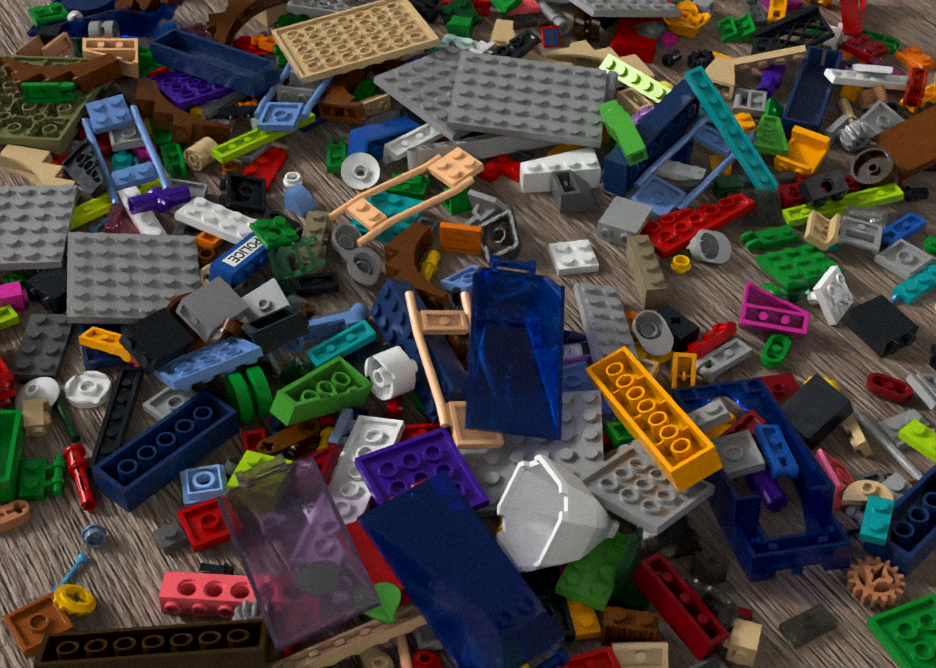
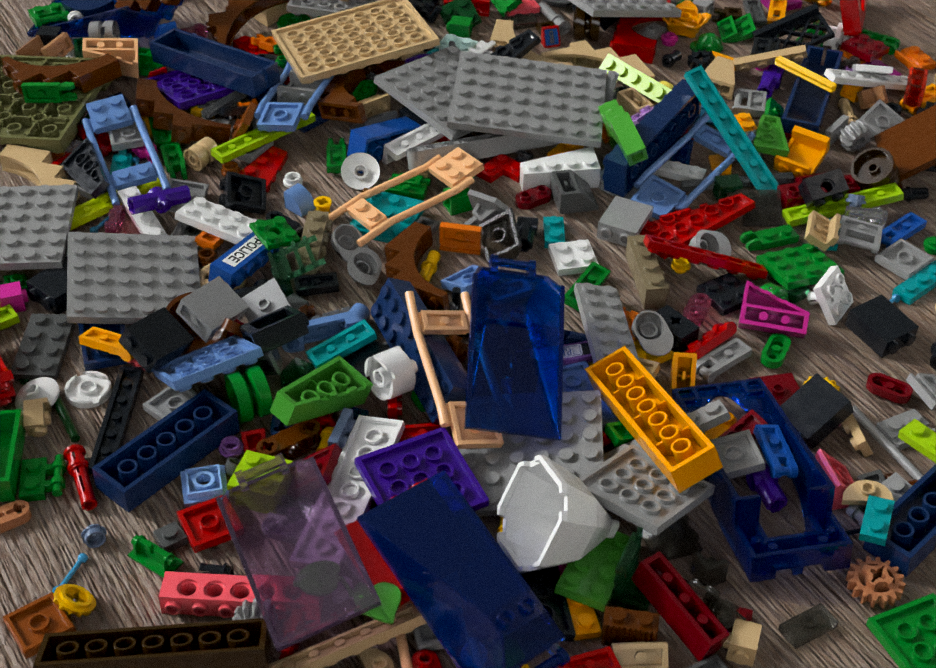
none -> green hinge [127,535,184,578]
none -> medium lavender plate [219,436,243,458]
none -> dark orange plate [230,102,257,140]
none -> yellow bush [313,196,332,214]
none -> dark red plate [515,185,552,210]
none -> black piece [515,216,538,252]
none -> teal plate [543,216,565,248]
none -> green plate [562,262,611,311]
none -> red plate [643,234,768,280]
none -> clear pink plate [683,293,712,326]
none -> green piece [690,32,723,53]
none -> black plate [696,273,745,316]
none -> dark brown plate [712,7,743,22]
none -> yellow axle [774,56,837,93]
none -> sand blue plate [846,194,867,208]

